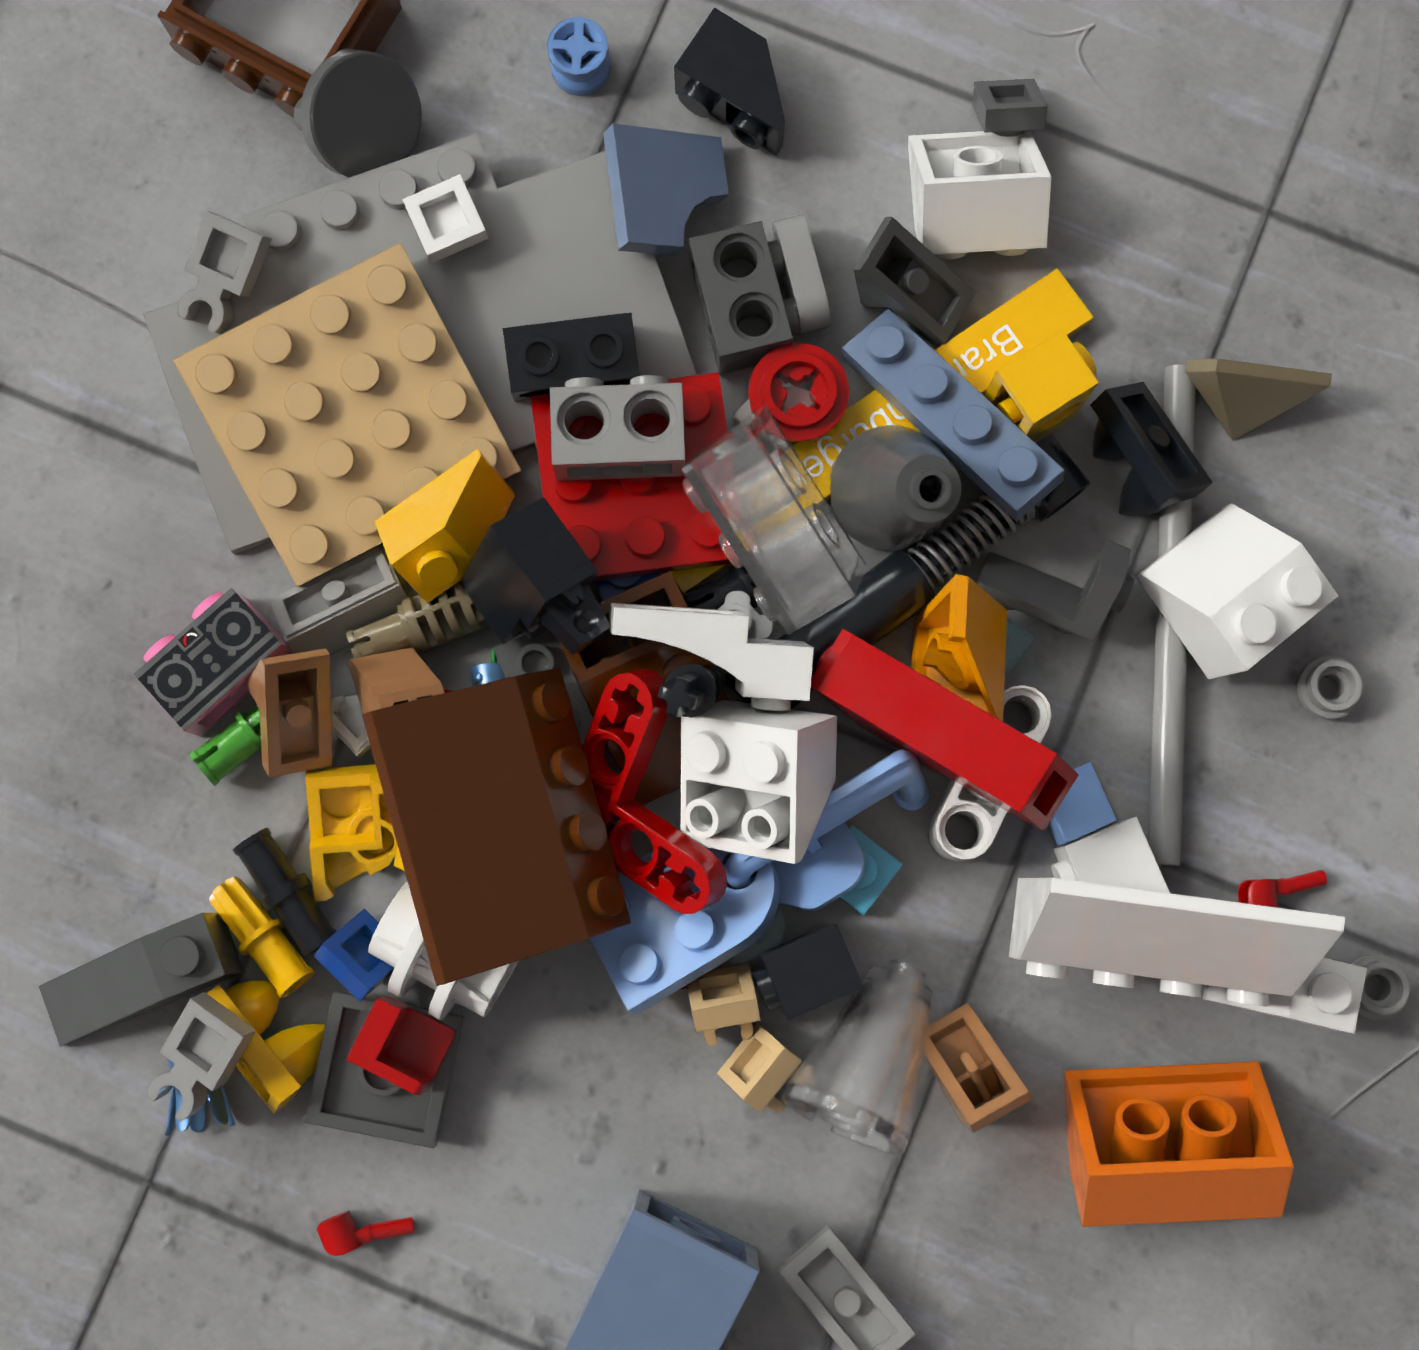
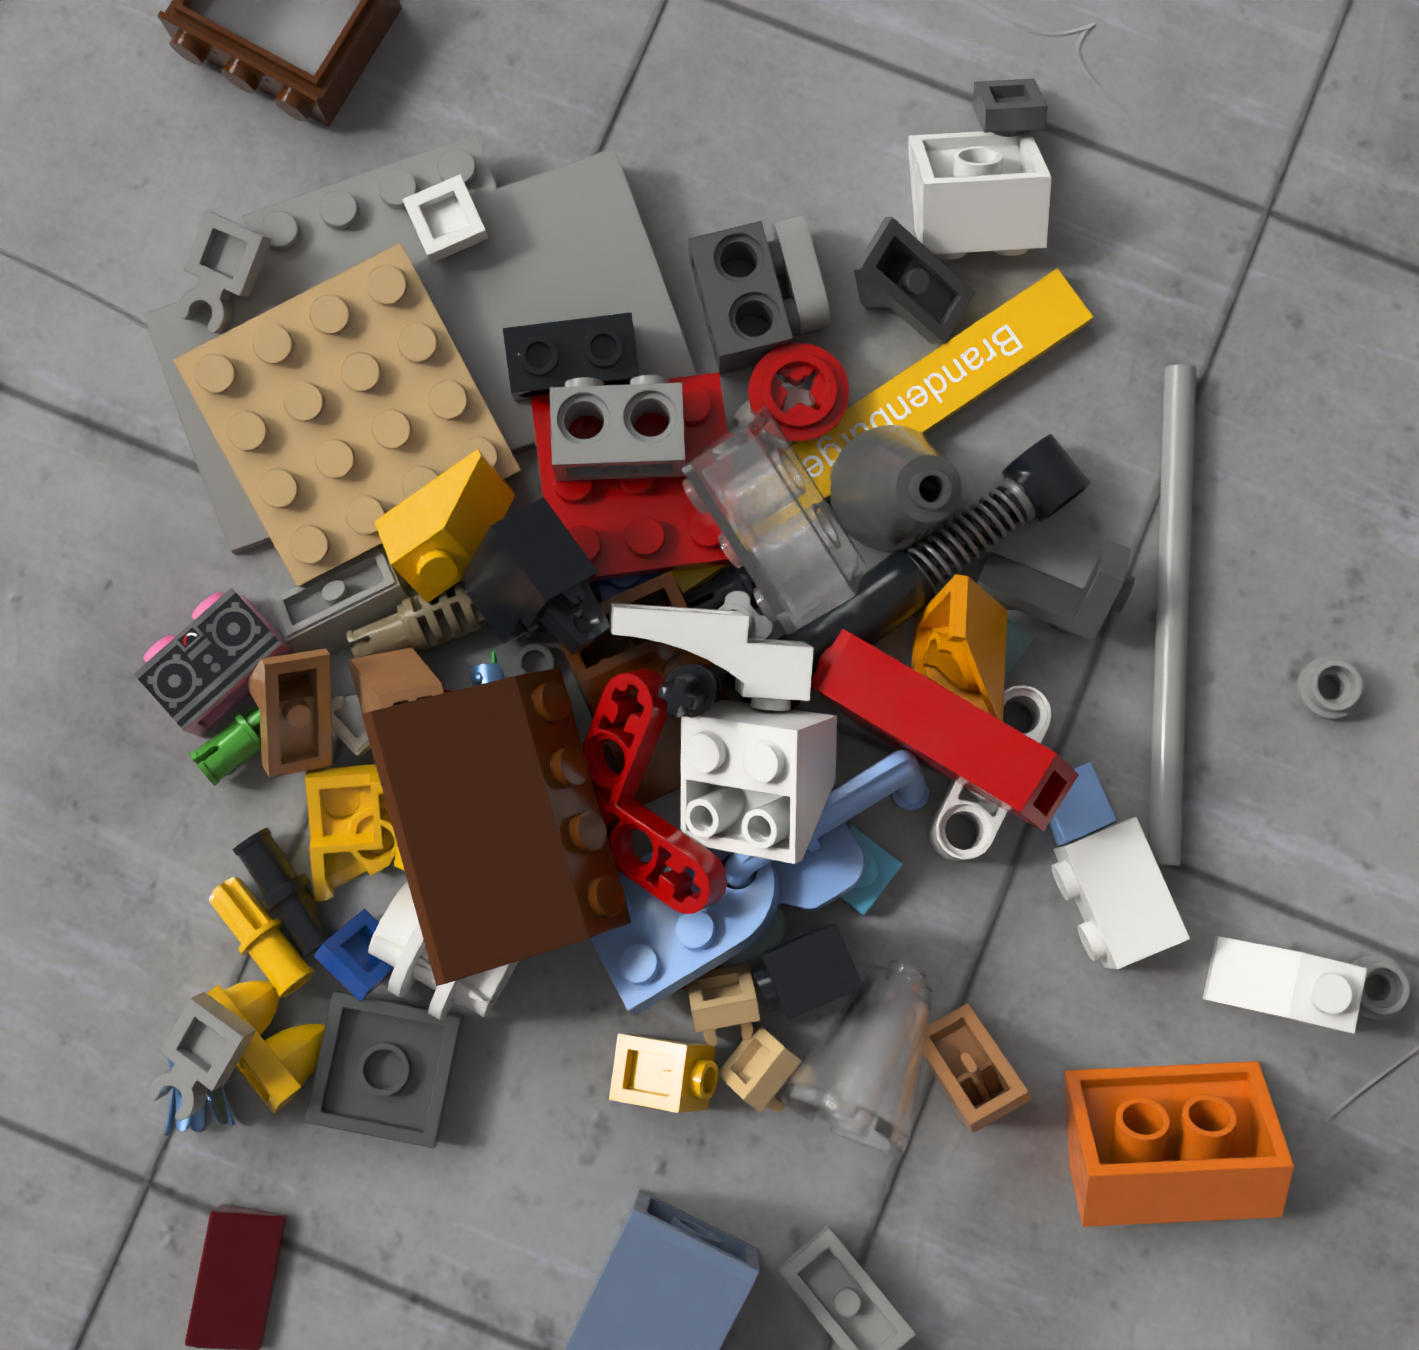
dark grey slope [39,912,245,1047] -> none
dark grey tile [294,48,422,178] -> none
red hand [317,1210,414,1256] -> none
red panel [346,996,456,1096] -> none
medium blue wheel [547,17,611,96] -> none
sand blue tile [603,123,729,256] -> none
black slope [674,7,785,156] -> none
sand blue plate [842,309,1064,522] -> none
yellow brick [984,329,1099,442] -> none
white slope [1009,878,1345,1007] -> none
black tile [1090,382,1213,516] -> none
white slope [1136,503,1338,679] -> none
dark tan slope [1185,358,1332,441] -> none
red hand [1238,870,1327,908] -> none
none -> dark red slope [185,1204,287,1350]
none -> bracket [609,1034,718,1113]

